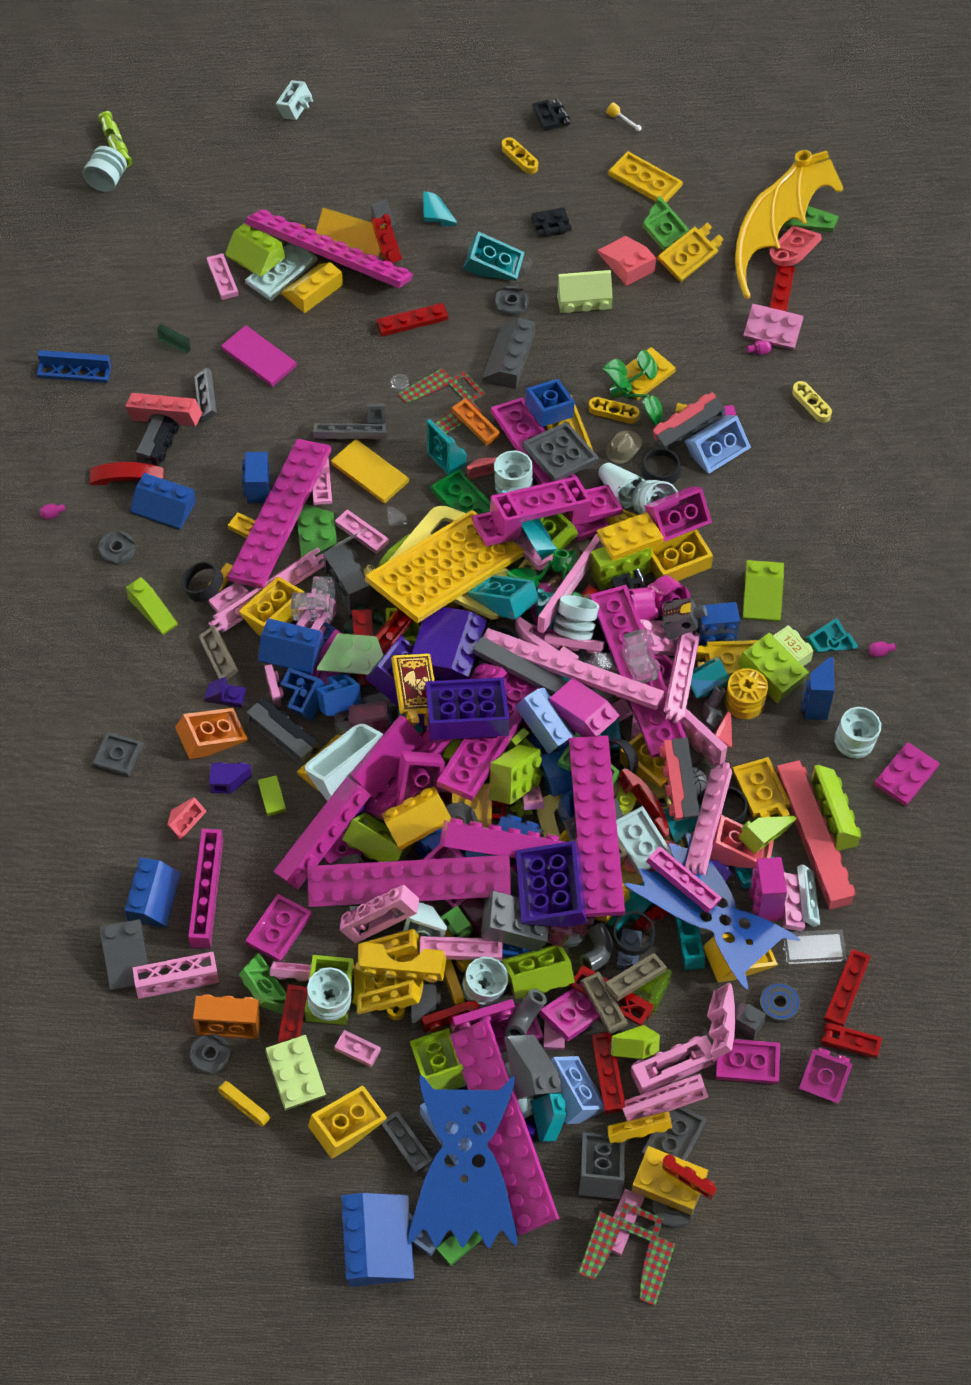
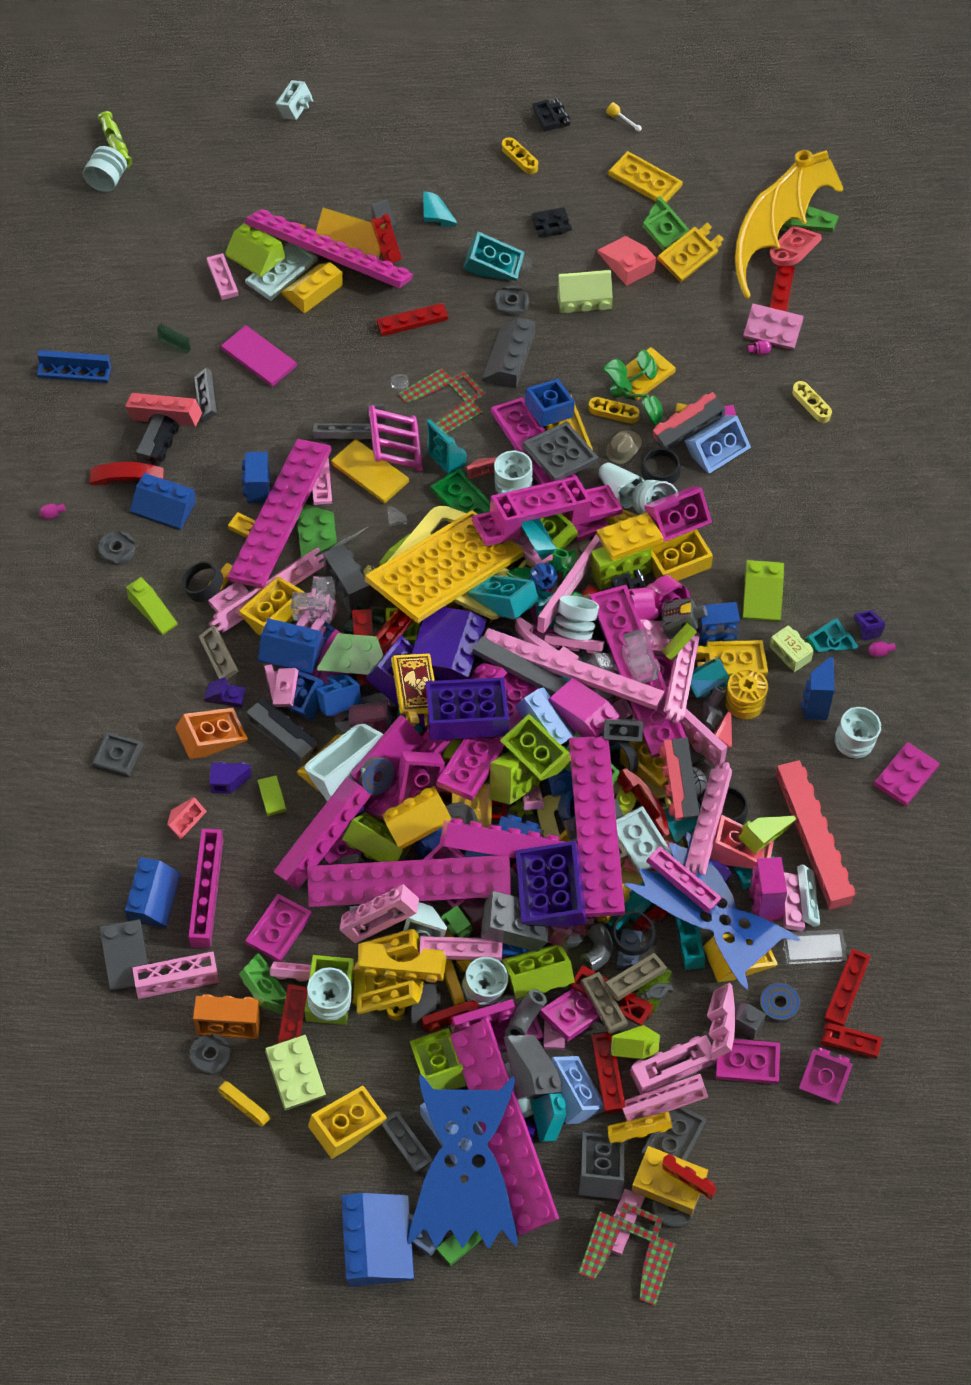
bright pink plate [334,1030,381,1067] -> none
bright pink plate [335,509,389,554] -> none
orange plate [452,398,500,446] -> none
yellow tile [732,757,790,818] -> none
lime brick [738,632,809,703] -> none
lime slope [810,765,861,851] -> none
none -> bright pink plate [273,668,298,707]
none -> dark grey tile [358,756,394,796]
none -> dark pink bar [369,405,423,472]
none -> lime slope [500,714,571,781]
none -> blue piece [529,563,557,591]
none -> dark grey slope [603,718,643,742]
none -> dark grey piece [641,983,673,1000]
none -> lime tile [662,623,697,660]
none -> dark purple slope [854,610,885,641]

